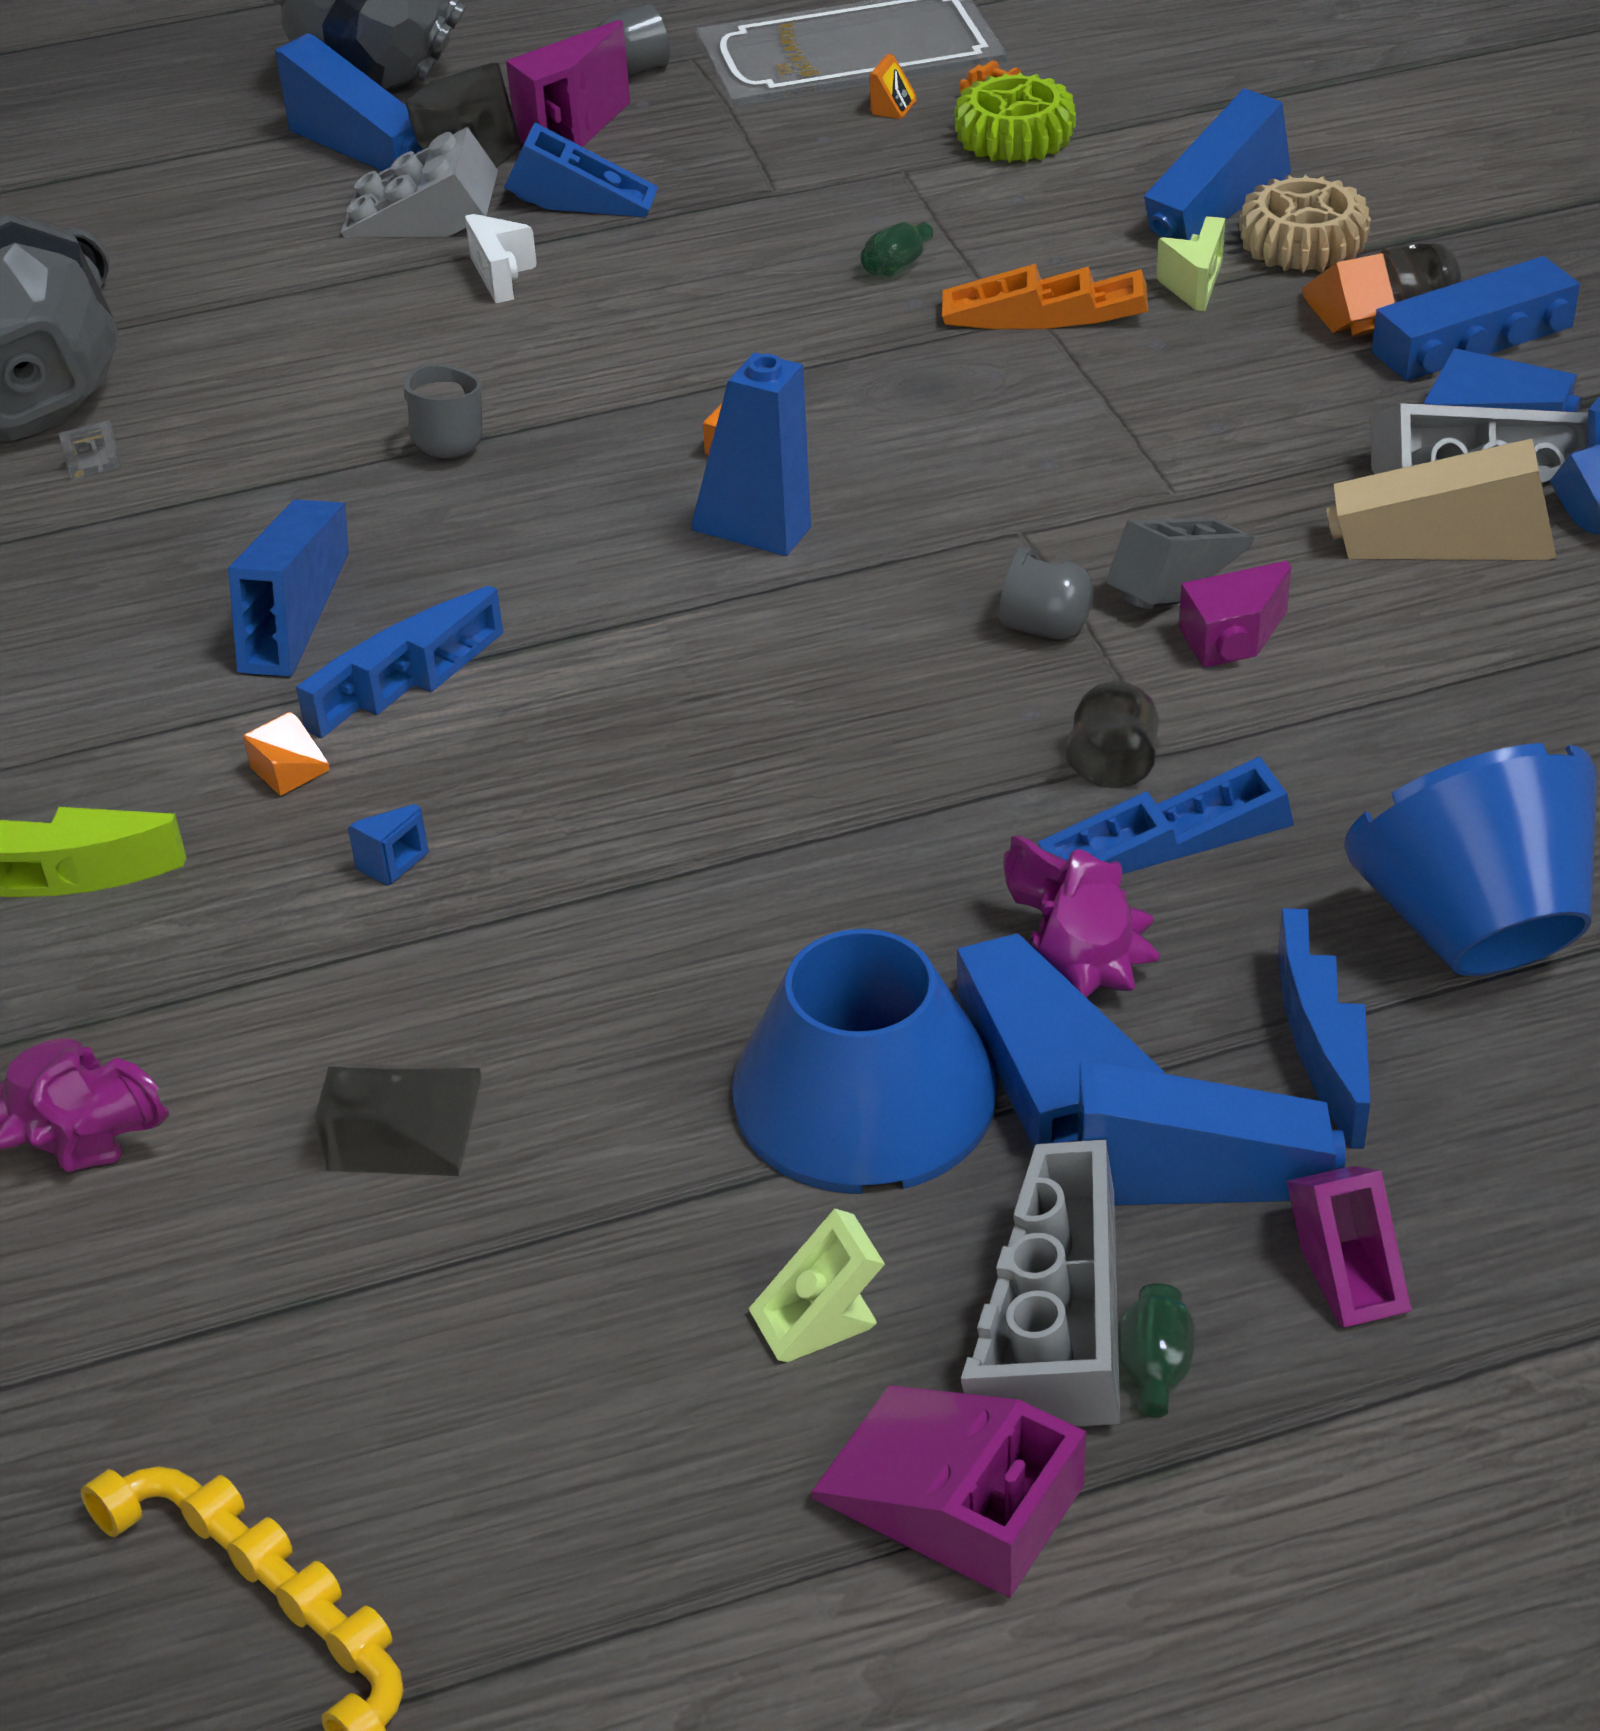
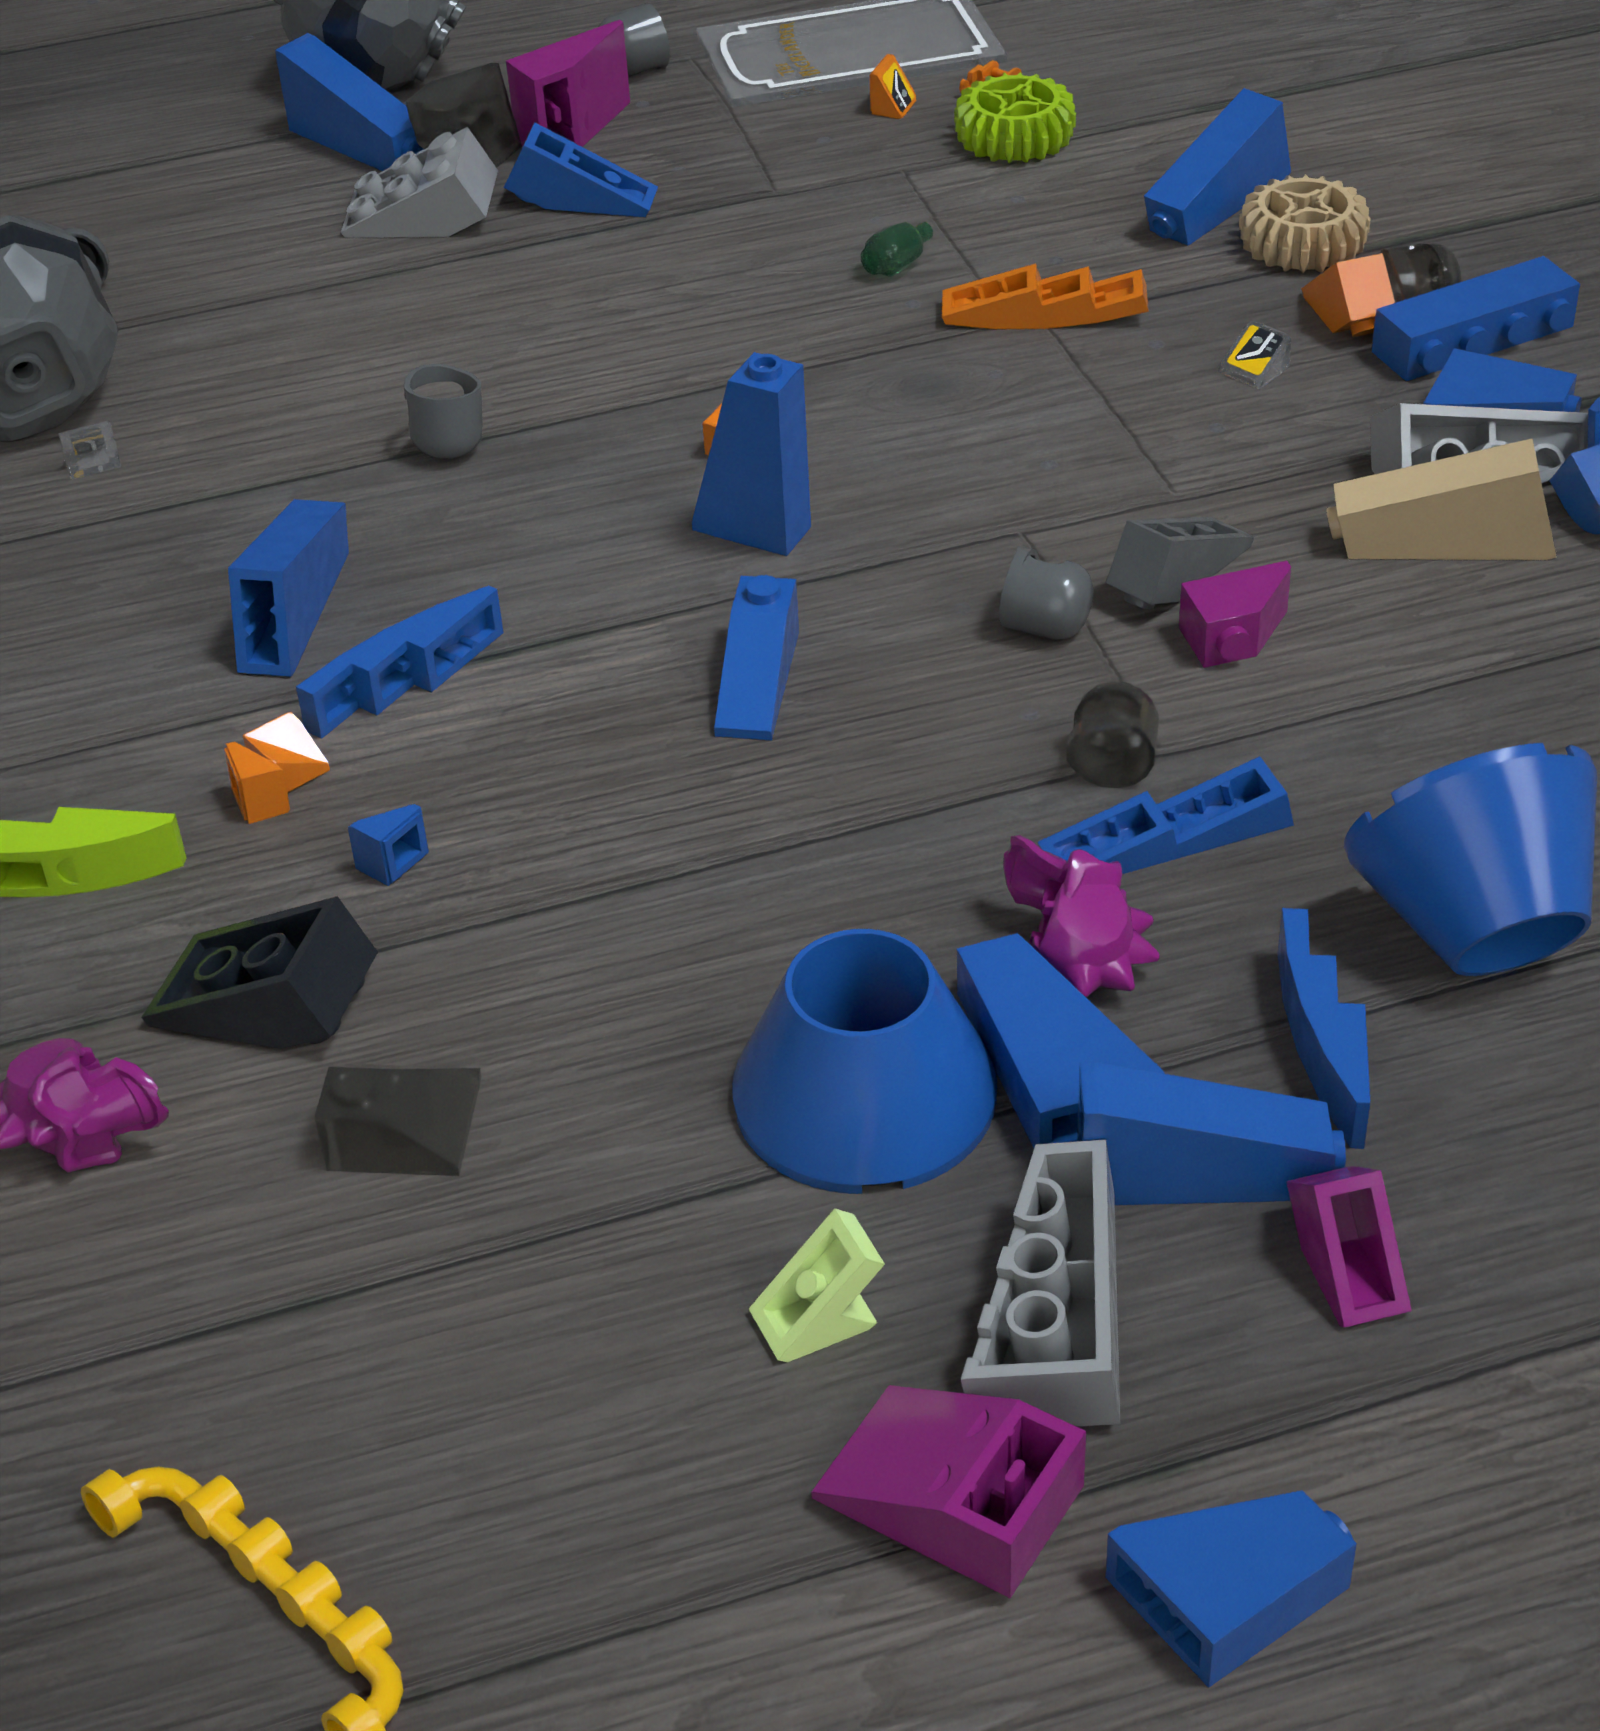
white slope [465,214,537,303] -> none
clear green plant [1121,1283,1195,1418] -> none
yellowish green slope [1157,216,1225,311] -> none
none -> black slope [141,896,378,1049]
none -> orange slope [224,741,290,824]
none -> blue slope [714,575,799,740]
none -> blue slope [1105,1490,1357,1688]
none -> slope [1218,320,1292,390]

